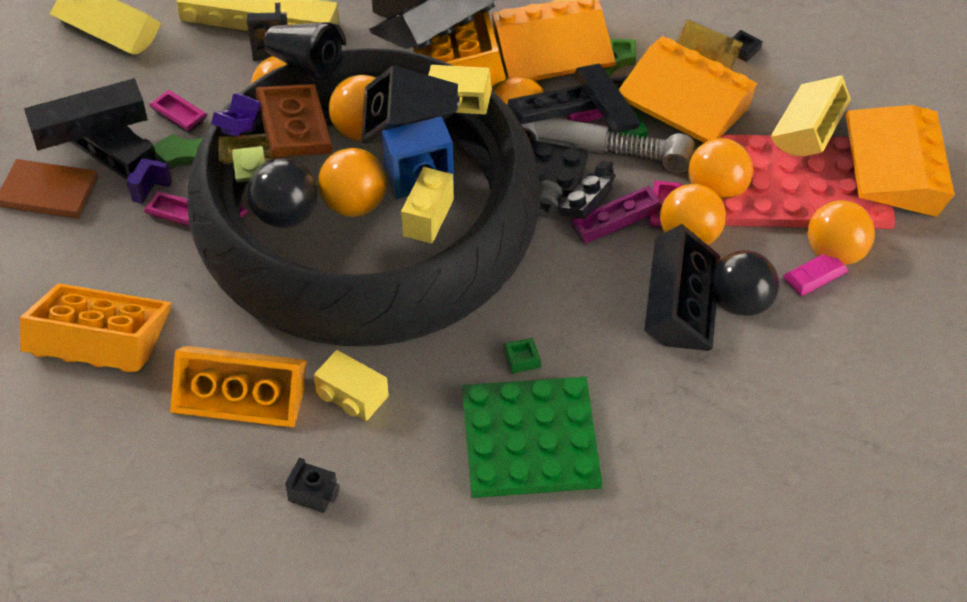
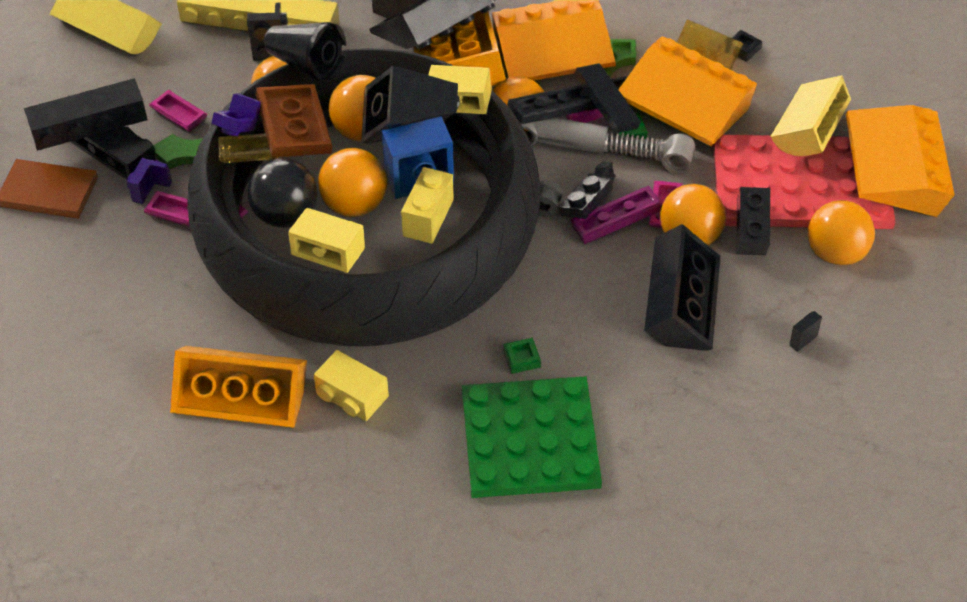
light orange slope [20,283,172,372] -> none
yellowish green plate [232,146,265,182] -> none
black brick [285,457,340,513] -> none
black plate [532,141,588,198] -> none
light orange piece [688,138,753,199] -> none
black piece [711,250,779,316] -> none
dark pink tile [783,254,849,297] -> none
none -> light yellow brick [288,208,365,273]
none -> black brick [736,187,770,255]
none -> black tile [790,311,822,352]

